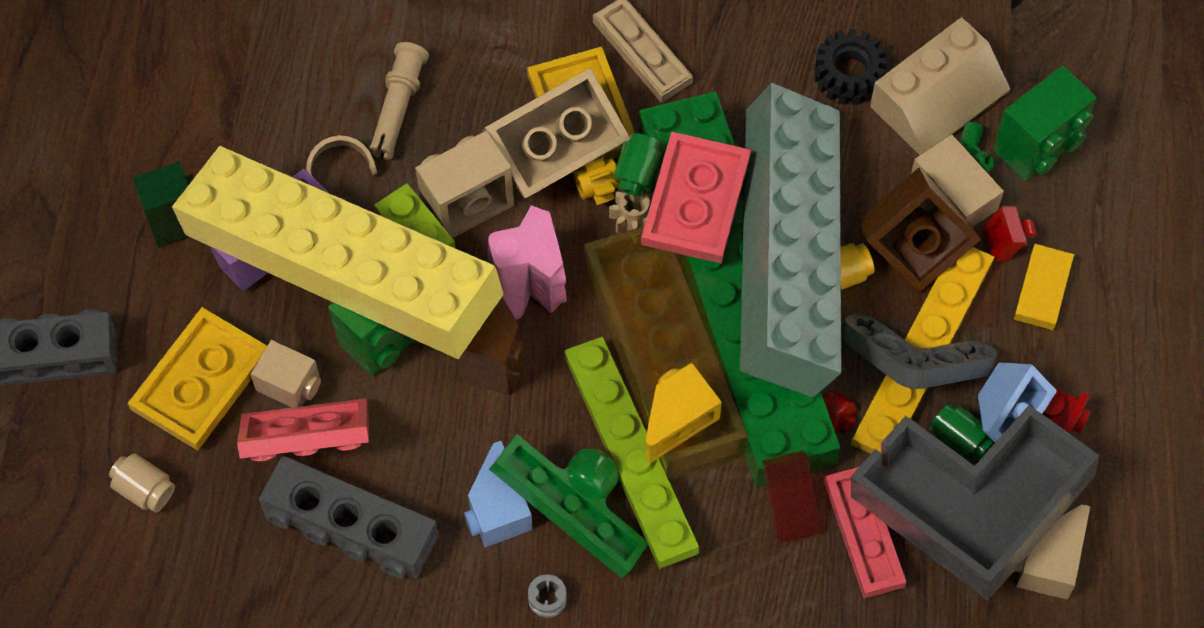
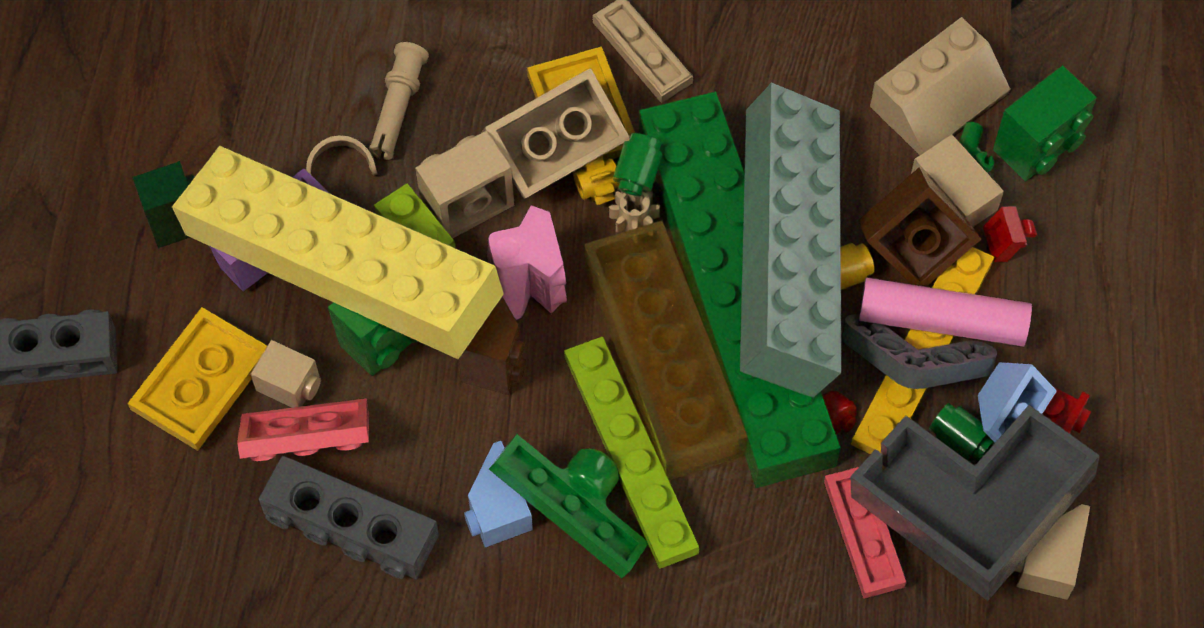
tan brick [109,453,175,513] -> none
light grey bush [528,574,567,618] -> none
coral plate [641,132,751,264] -> none
yellow slope [645,363,722,464] -> none
clear red tile [762,450,821,543] -> none
black tyre [814,29,887,105] -> none
yellow tile [1013,243,1074,331] -> none
none -> bright pink brick [859,278,1032,347]

